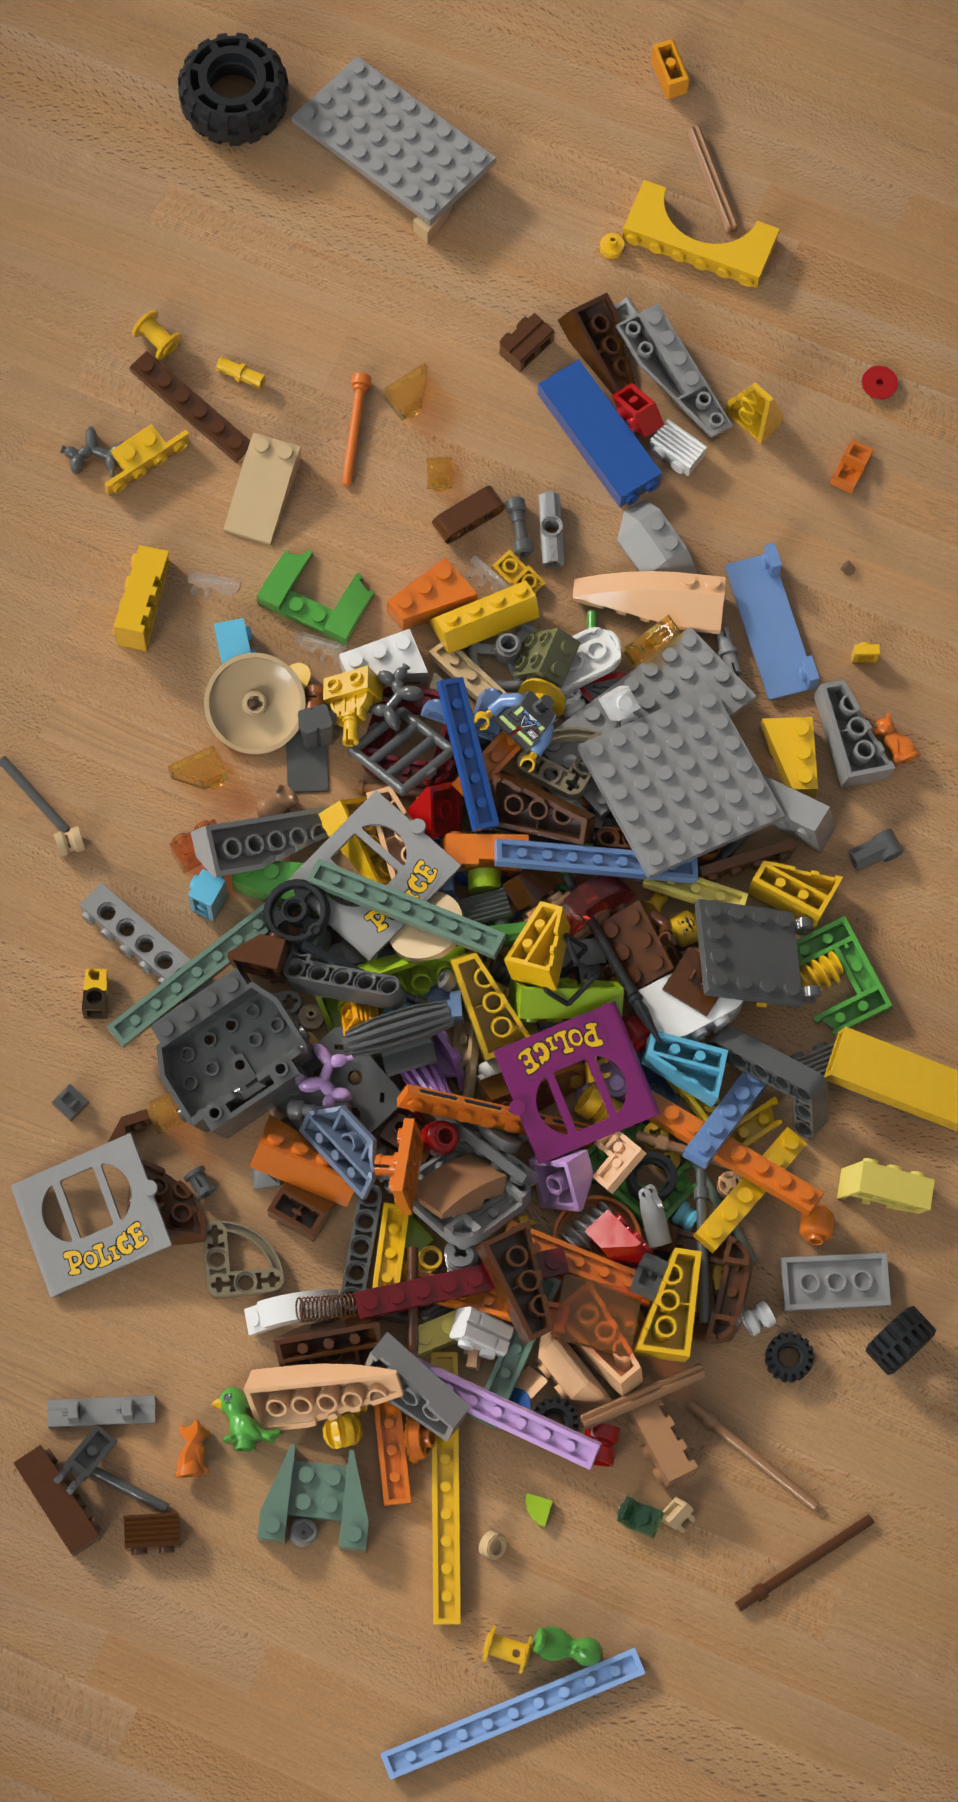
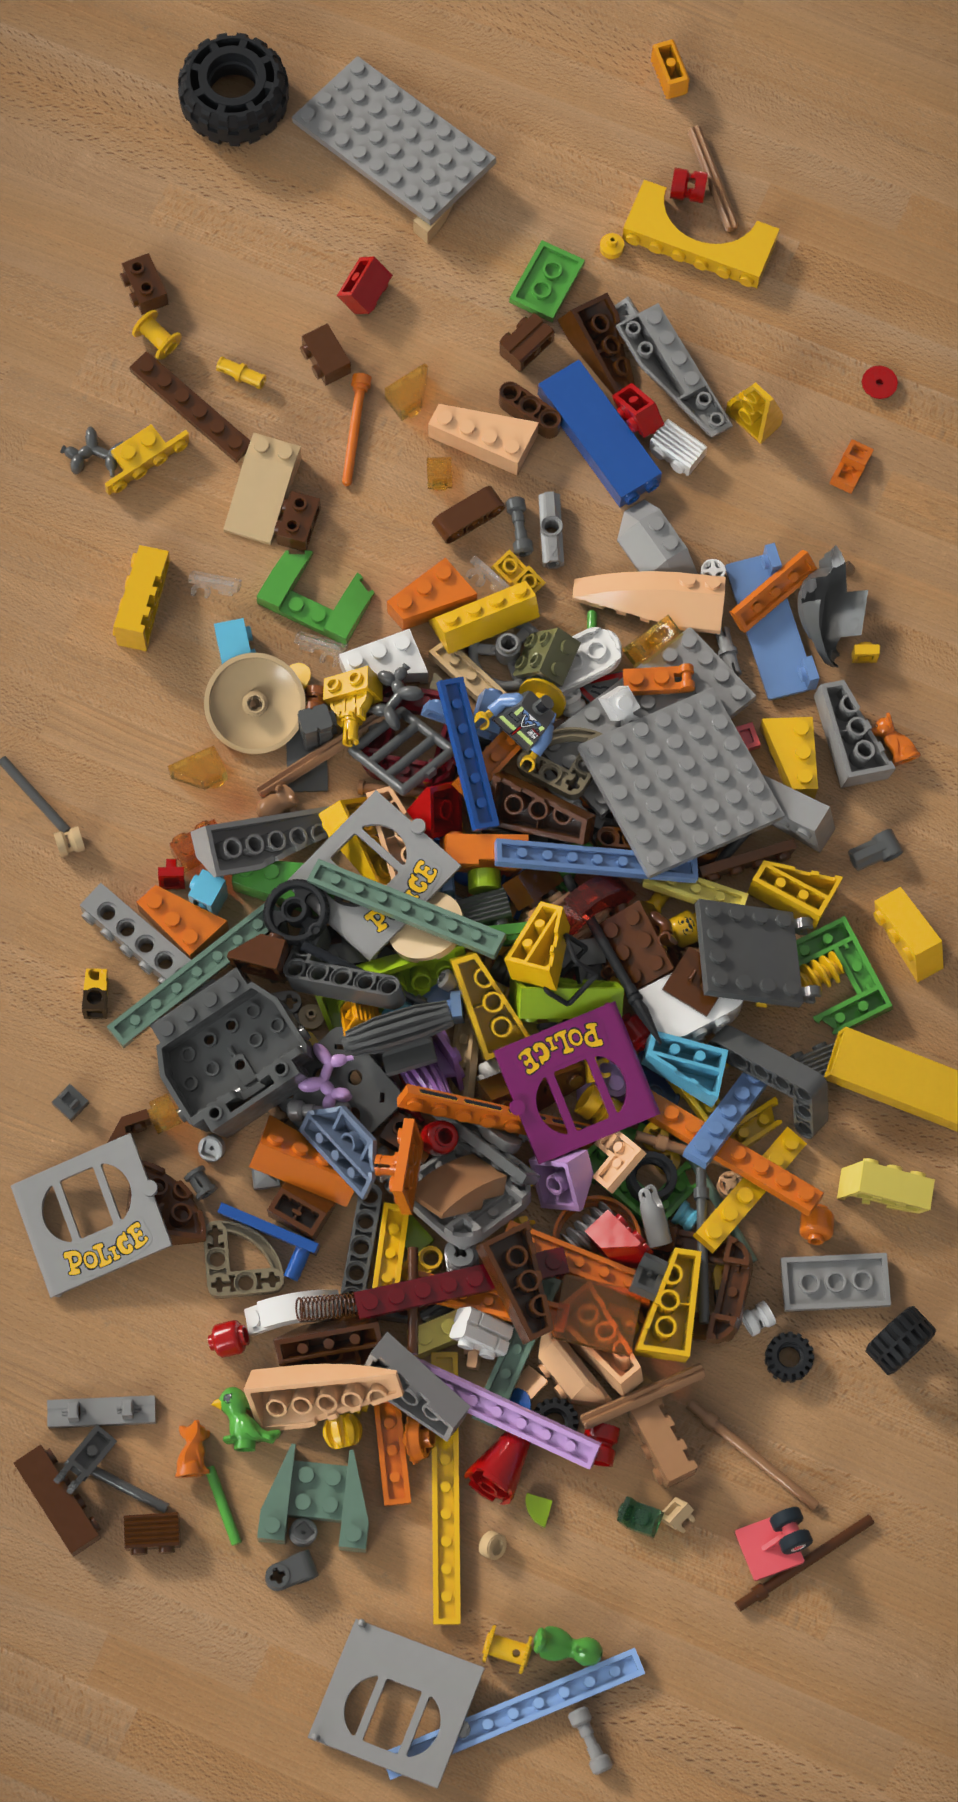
none -> reddish brown brick [120,253,169,315]
none -> orange wedge [137,885,229,960]
none -> red tile [158,859,185,890]
none -> light grey tile [198,1134,226,1162]
none -> bright green bar [206,1465,242,1546]
none -> red head [208,1320,250,1358]
none -> blue piece [218,1202,320,1282]
none -> medium nougat axle [256,713,385,798]
none -> dark grey piece [265,1549,319,1591]
none -> reddish brown brick [274,491,321,552]
none -> reddish brown brick [300,323,351,386]
none -> light grey door [308,1619,485,1789]
none -> red brick [337,257,393,314]
none -> light nougat wedge [428,404,539,475]
none -> red cone [464,1431,531,1505]
none -> reddish brown beam [499,381,561,439]
none -> bright green plate [509,240,585,323]
none -> light grey piece [568,1706,613,1775]
none -> orange plate [623,663,695,696]
none -> red wheel [670,168,708,204]
none -> white wheel [700,559,726,577]
none -> orange plate [730,550,817,633]
none -> coral plate [735,1507,813,1581]
none -> coral plate [736,722,761,751]
none -> dark grey animal [798,545,868,668]
none -> yellow wedge [873,887,944,983]

